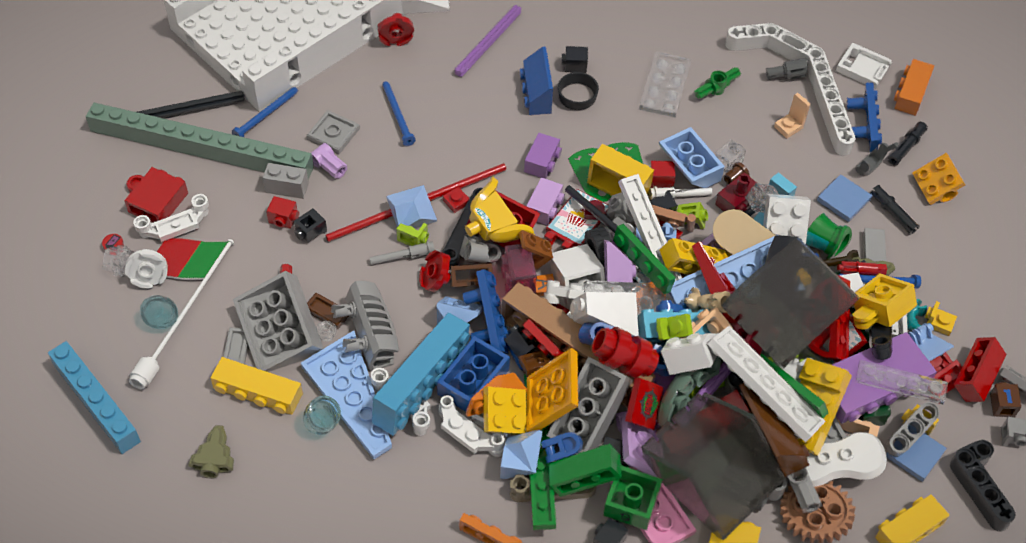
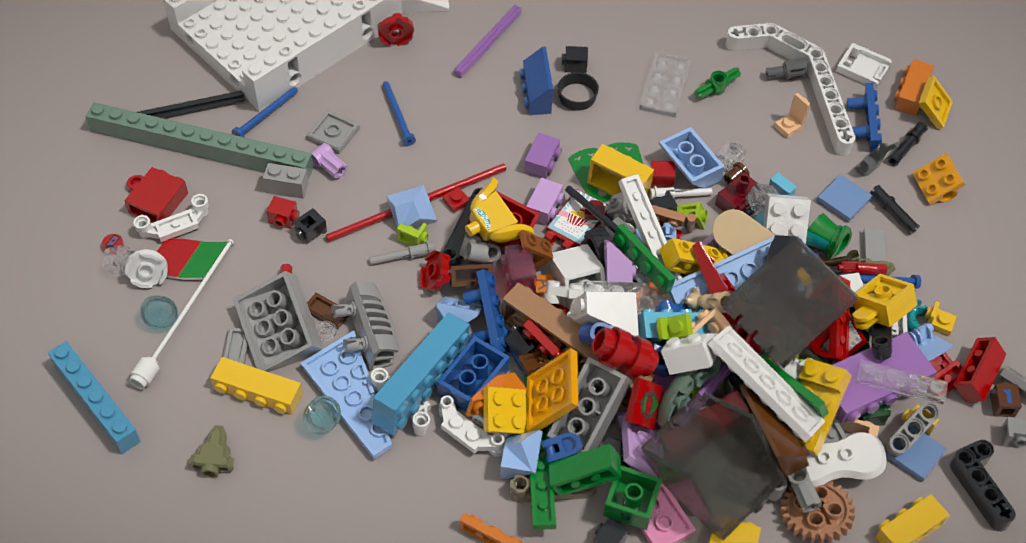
none -> yellow plate [919,76,953,129]

